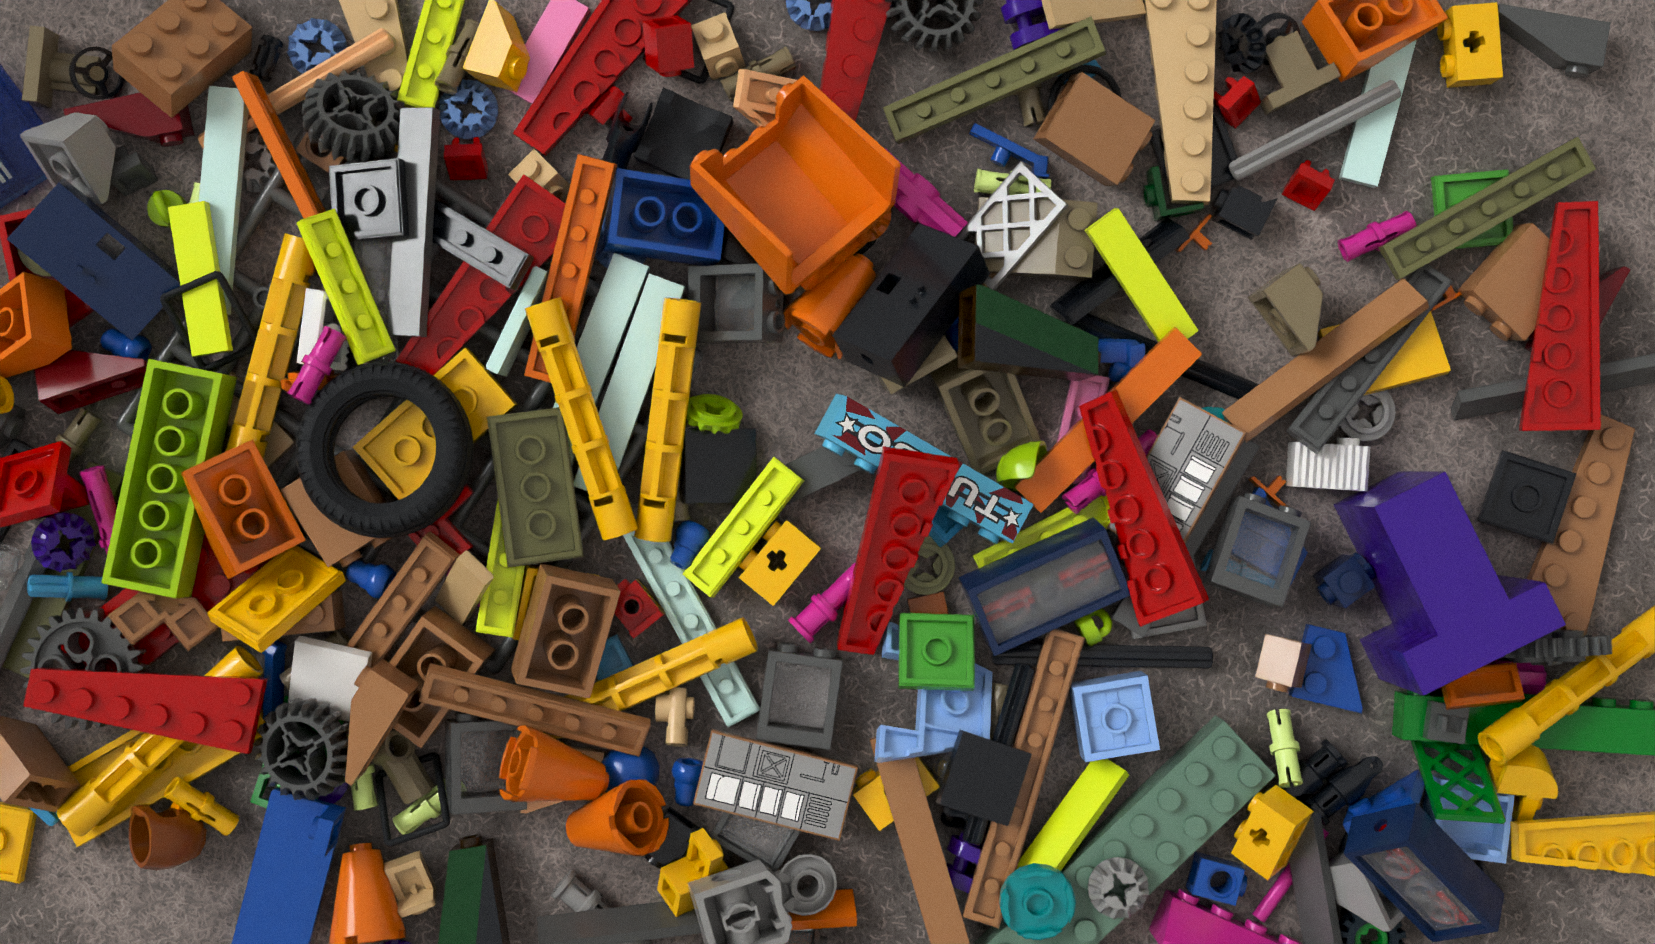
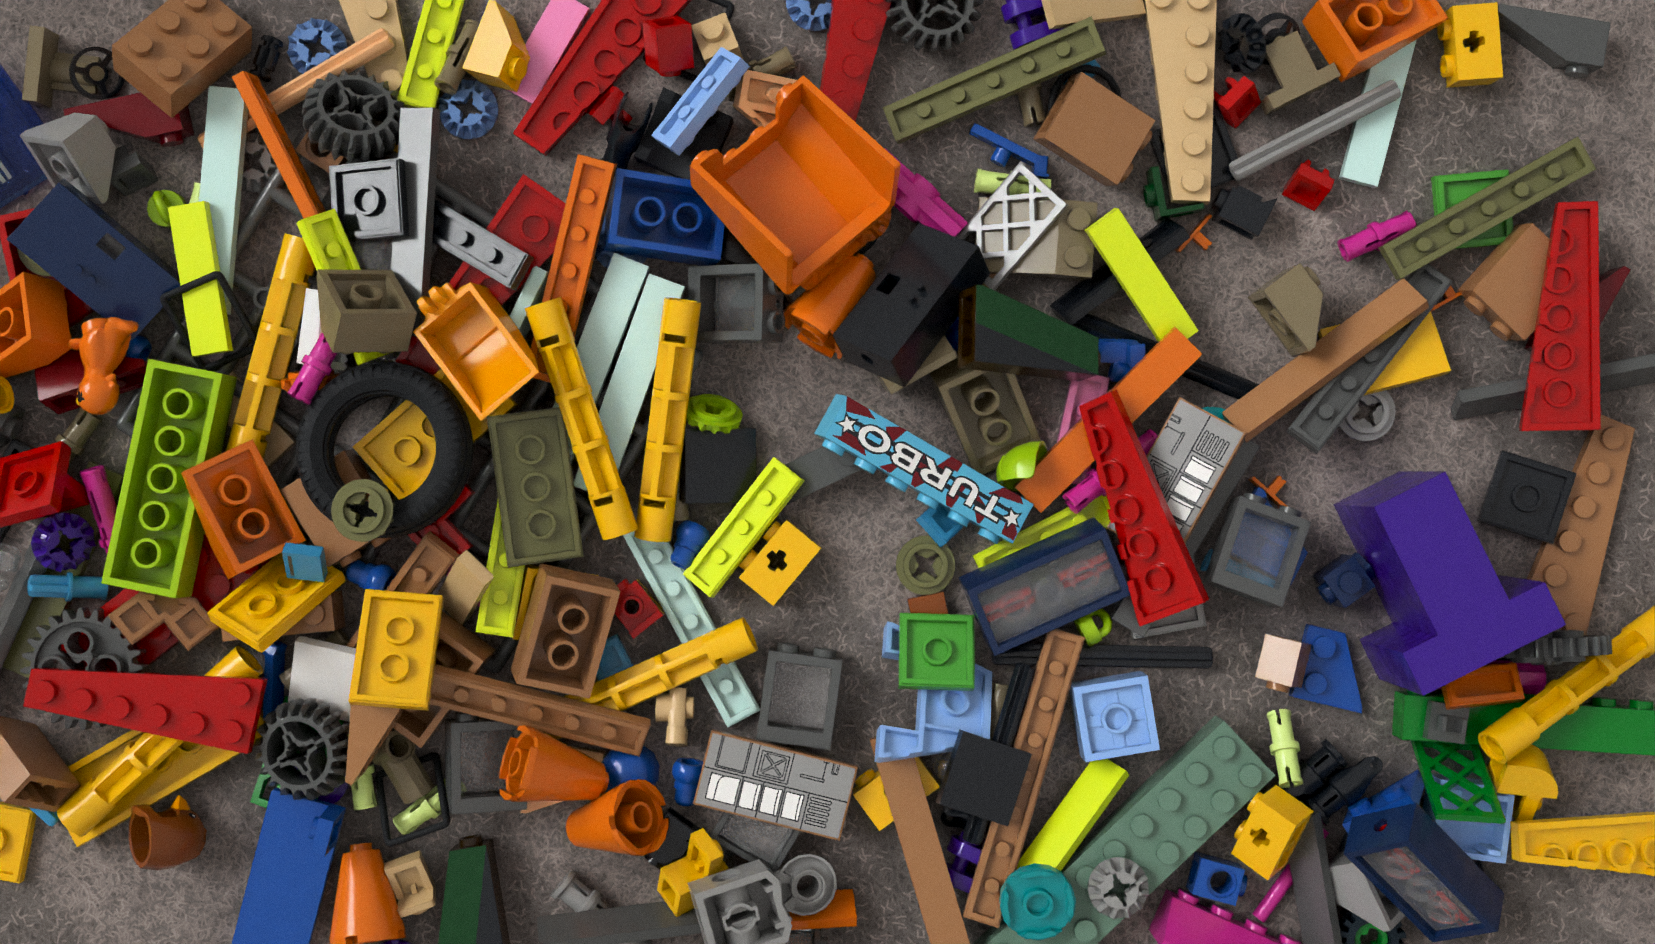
yellow pin [163,776,240,836] -> none
red tile [443,137,488,181] -> none
tan bracket [508,149,570,202] -> none
dark pink pin [788,562,856,644] -> none
red wing [837,446,959,655] -> none
white brick [1285,437,1370,491] -> none
none -> orange animal [68,317,139,415]
none -> dark azure tile [282,543,328,582]
none -> dark tan slope [316,269,417,354]
none -> olive gear [331,479,395,542]
none -> yellow tile [348,589,444,711]
none -> light orange piece [413,282,539,421]
none -> light blue plate [651,47,750,156]

